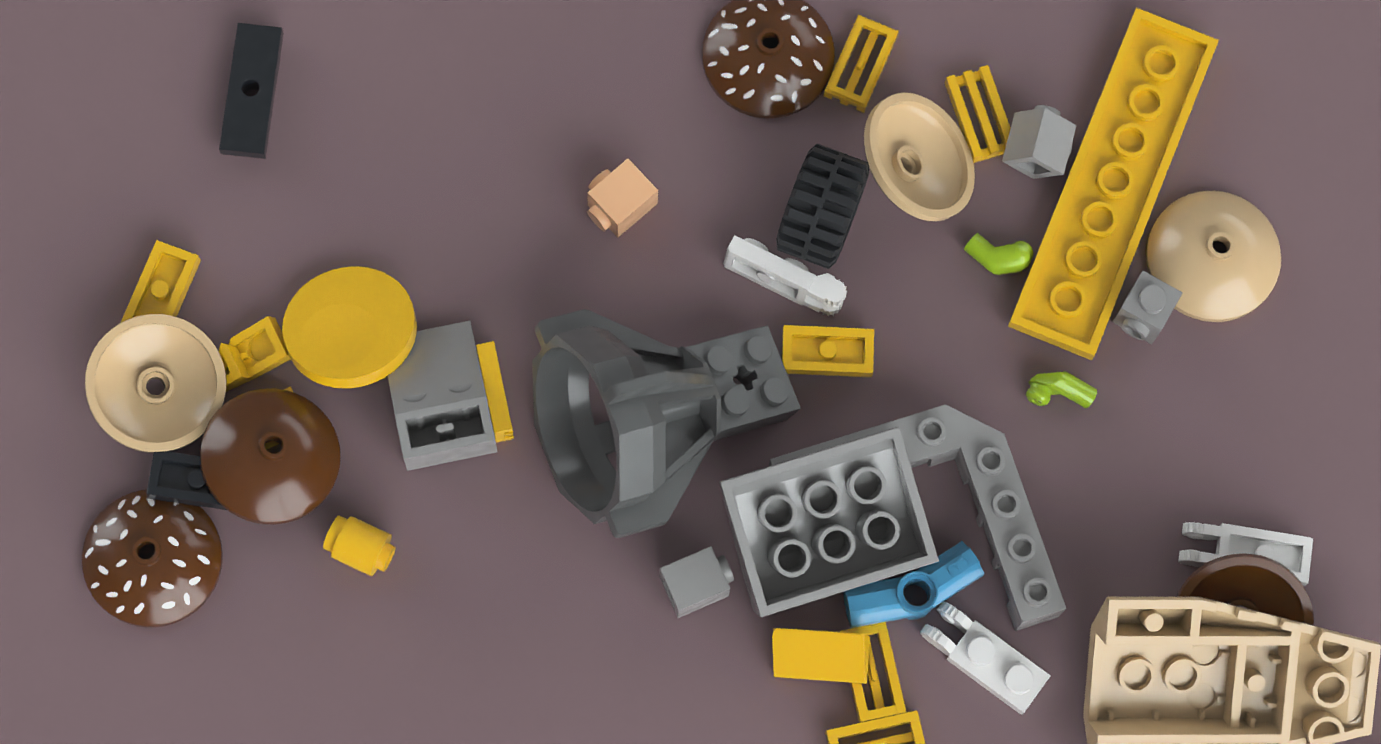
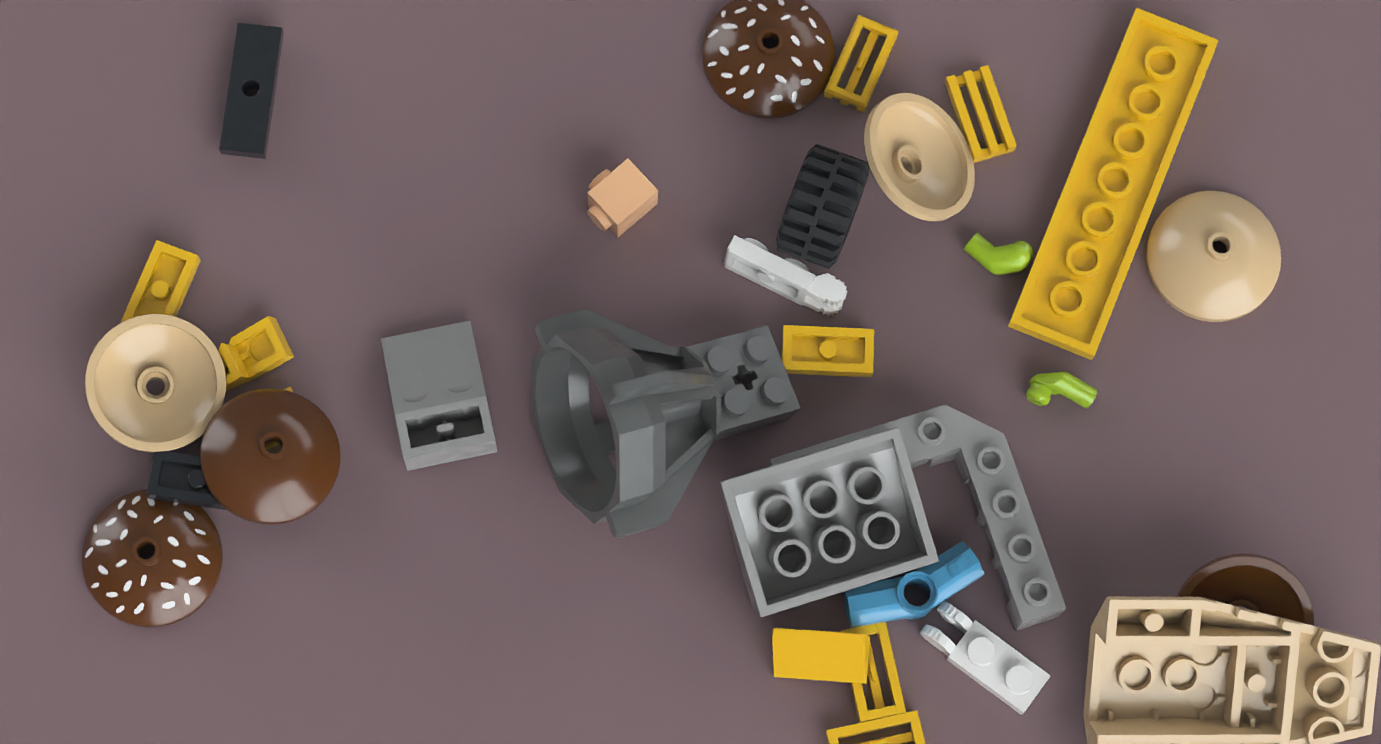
yellow piece [282,266,417,388] -> none
yellow brick [323,515,396,577] -> none
yellow tile [476,341,514,443] -> none
light grey brick [659,546,734,618] -> none
light grey brick [1002,105,1077,179] -> none
light grey brick [1113,271,1182,344] -> none
white hinge [1178,522,1313,586] -> none

